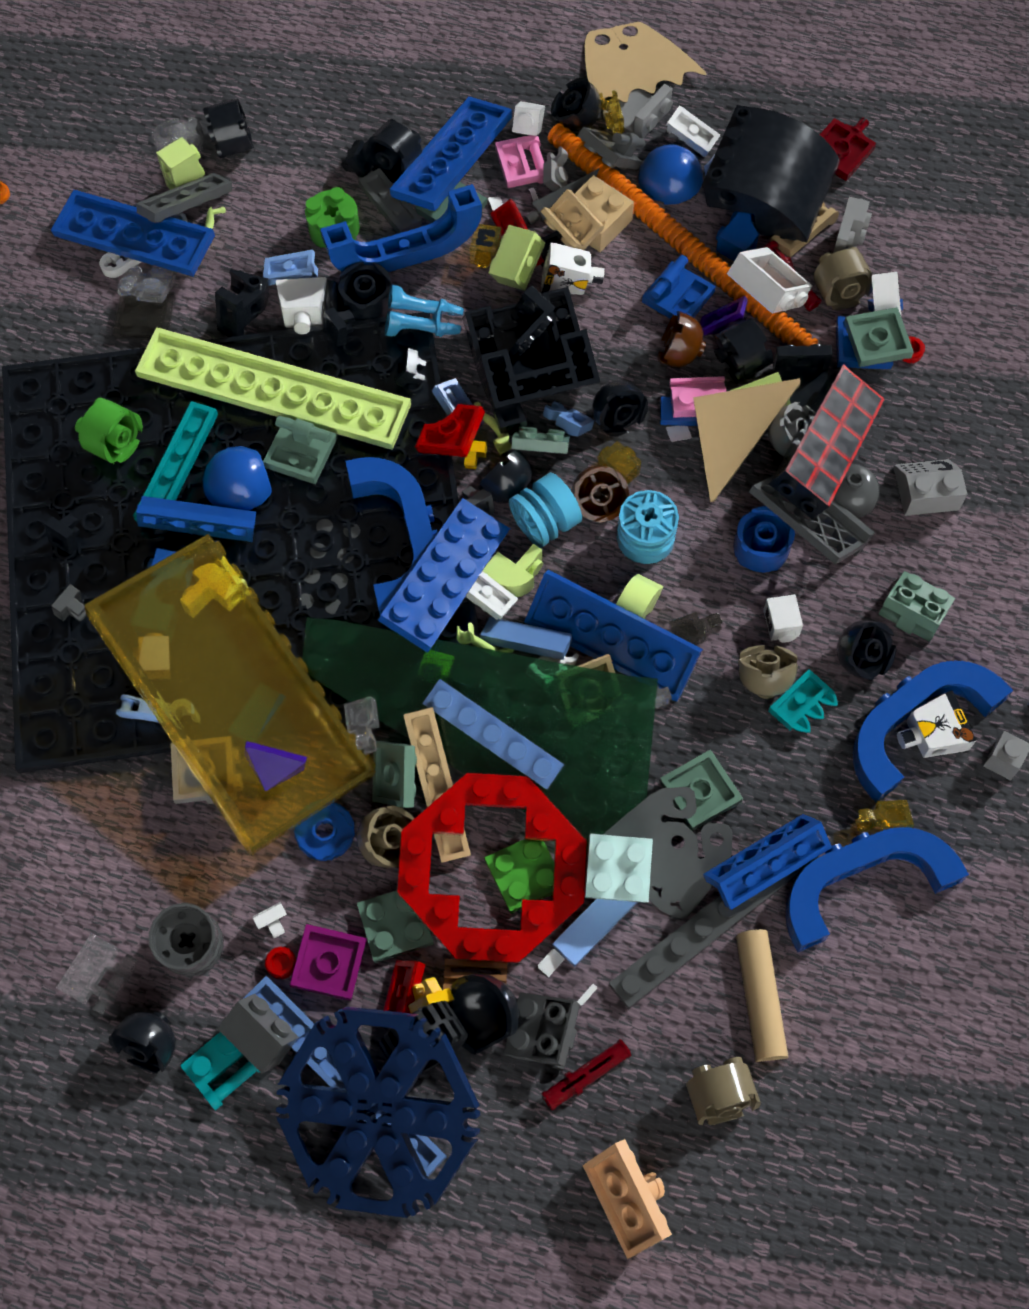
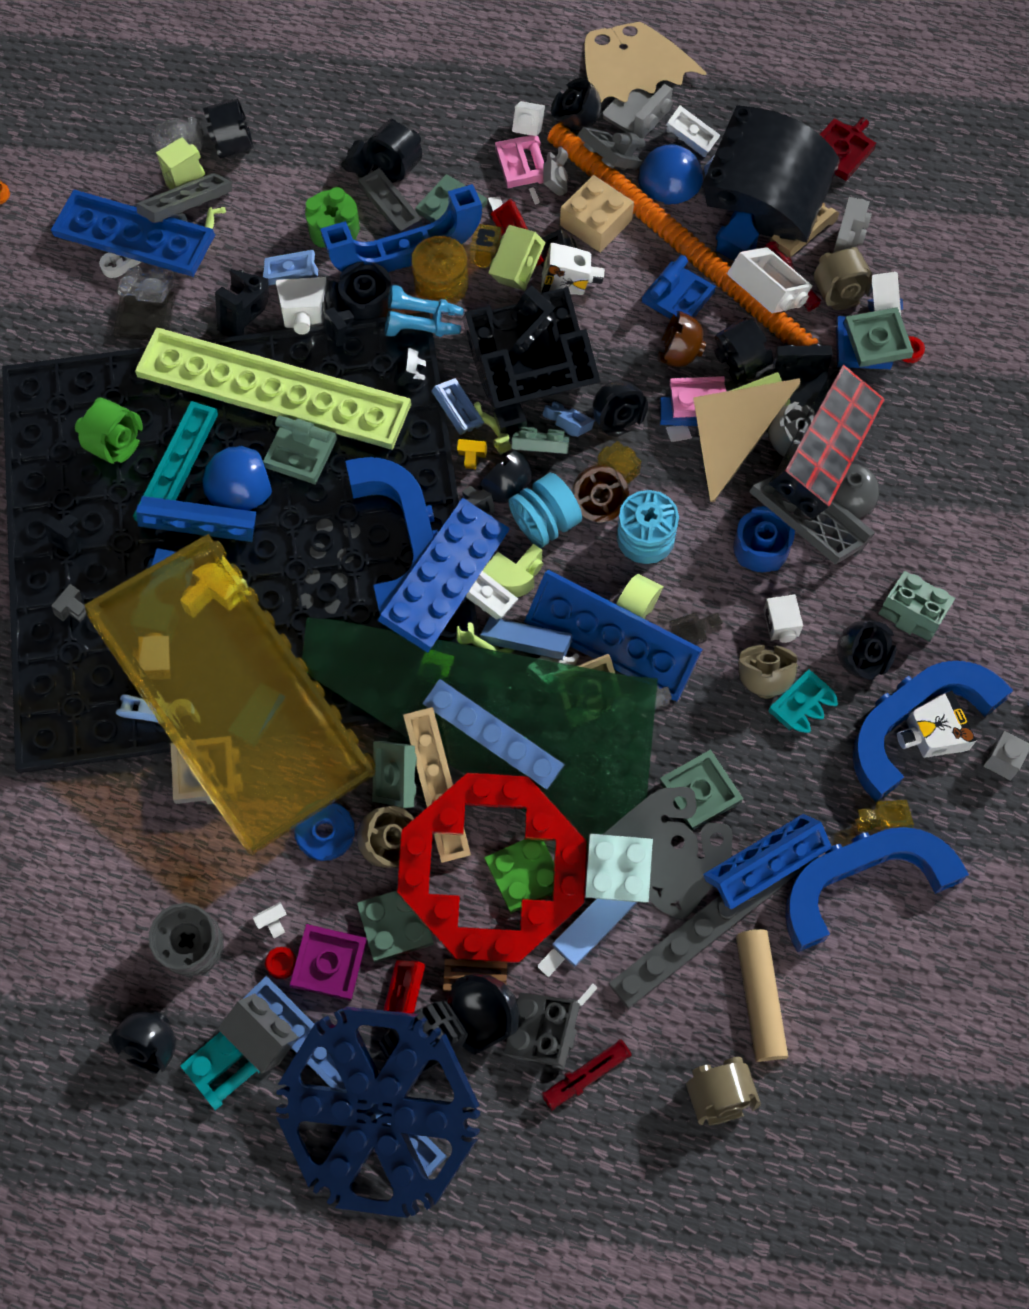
clear plate [56,933,138,1015] -> none
dark purple slope [244,741,307,791] -> none
clear plate [344,696,379,754] -> none
blue plate [390,96,513,211] -> none
yellow tile [408,977,454,1014] -> none
red tile [415,404,485,457] -> none
dark grey bar [525,168,600,225] -> none
tan bracket [541,189,605,250] -> none
light nougat plate [583,1139,672,1259] -> none
clear yellow plate [599,90,624,135] -> none
dark purple slope [700,296,748,336] -> none
light grey slope [893,459,968,516] -> none
none -> clear yellow wheel [412,236,468,304]

